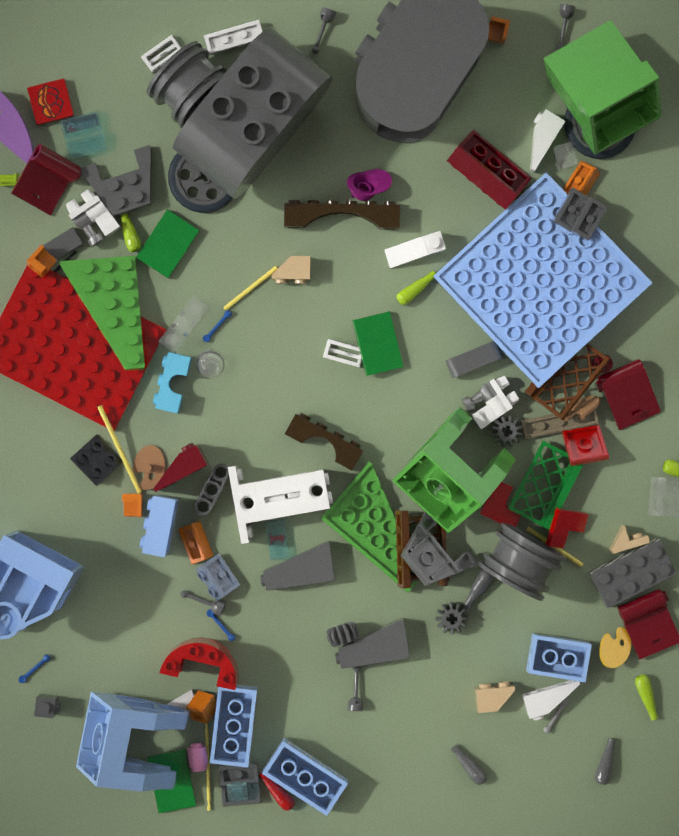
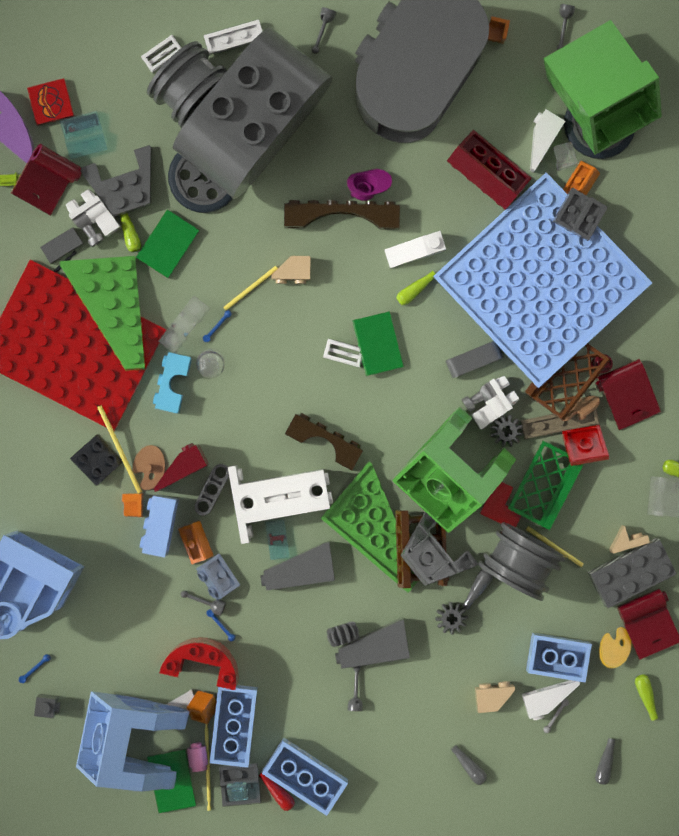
orange panel [26,245,57,278] -> none
red tile [545,508,589,549] -> none

